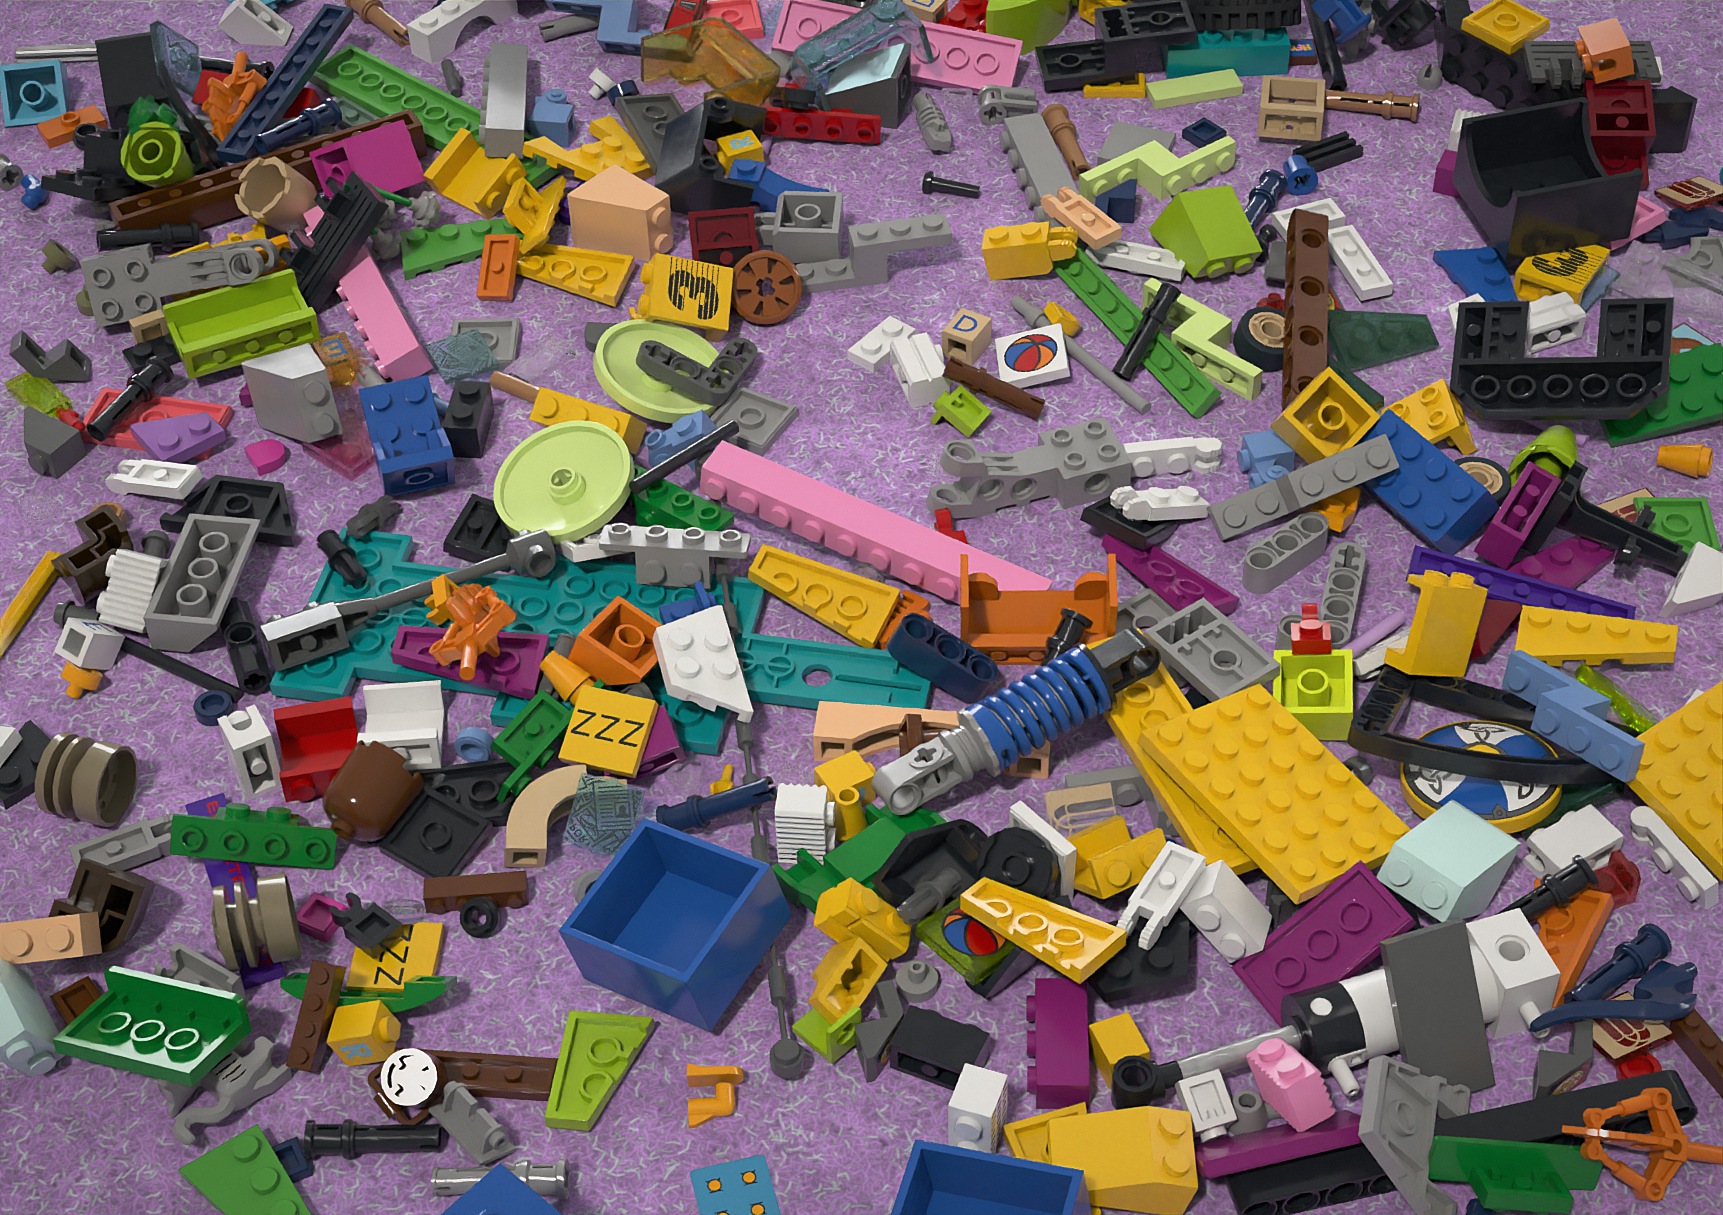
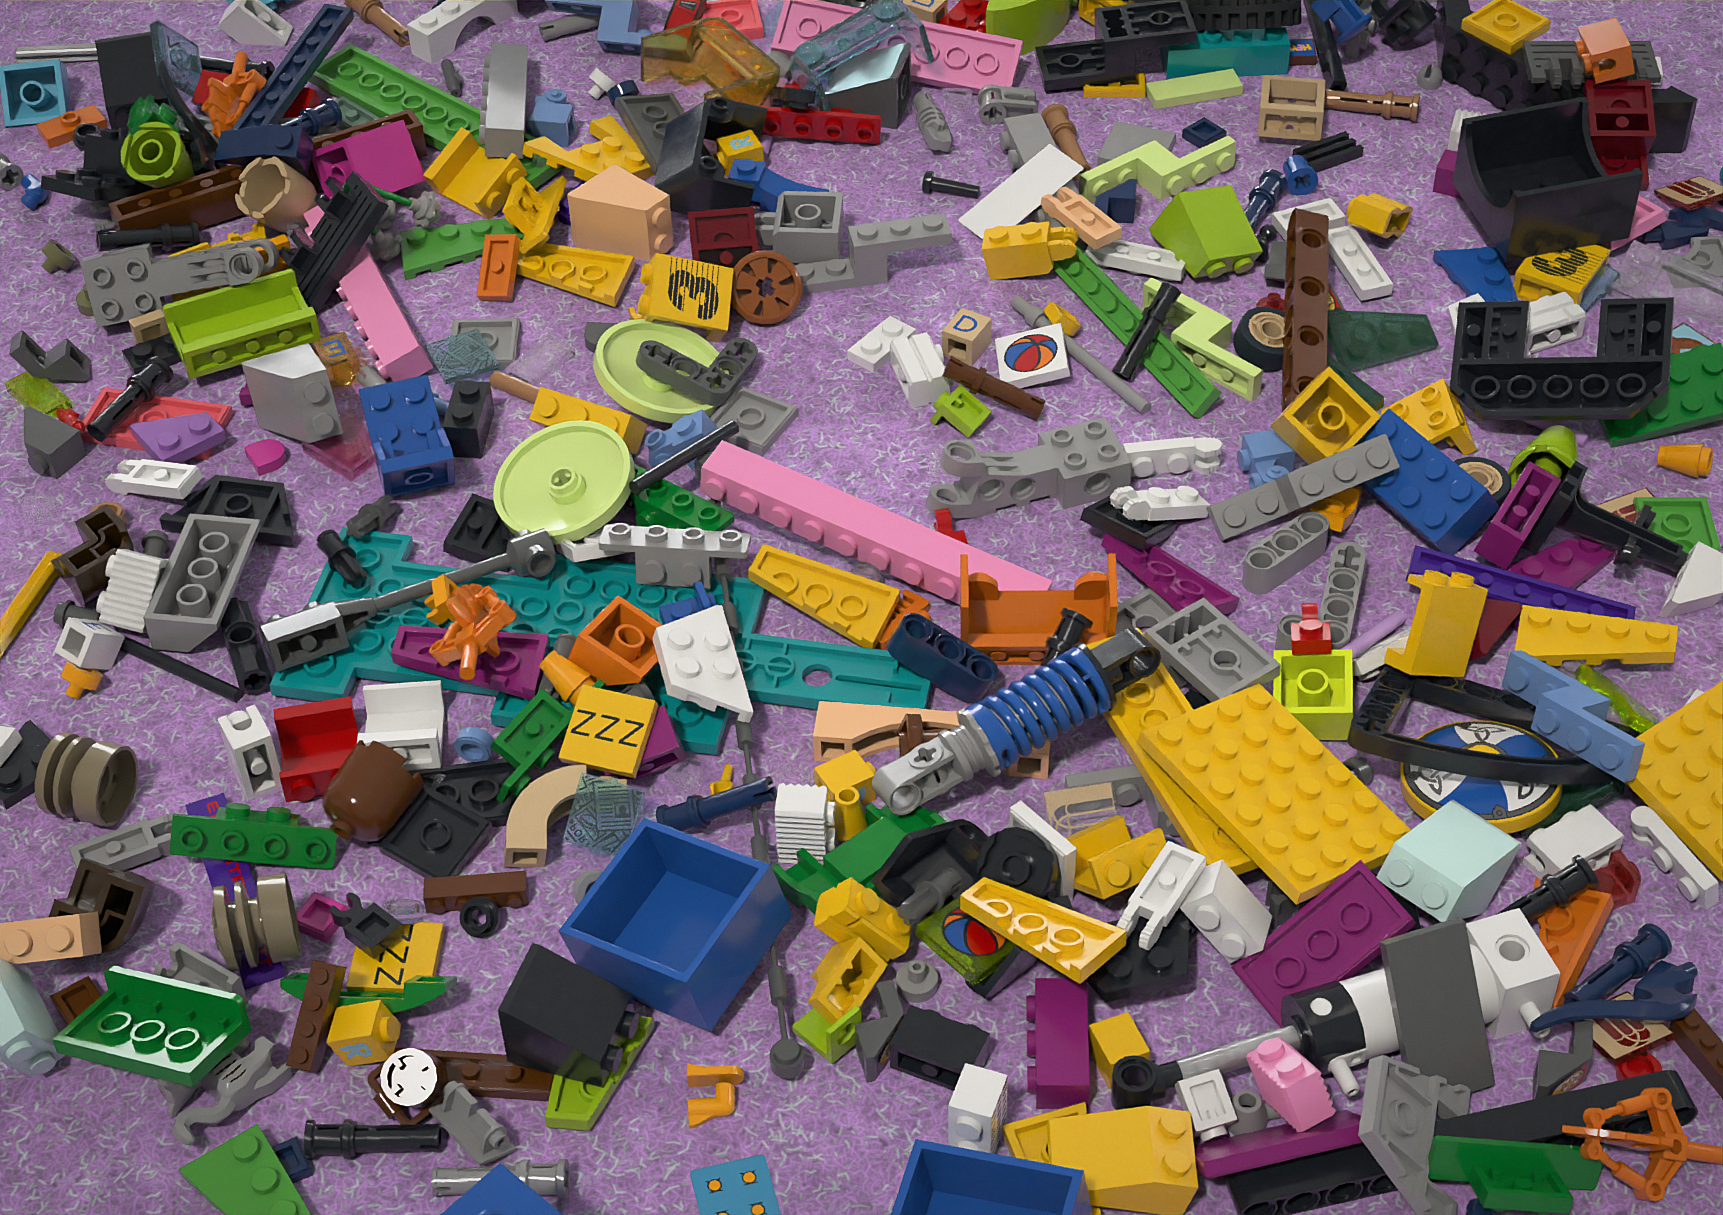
dark blue tile [193,690,234,726] -> none
none -> dark blue slope [215,124,314,173]
none -> black slope [498,943,639,1088]
none -> white sticker [958,144,1084,240]
none -> yellow brick [1346,193,1413,238]

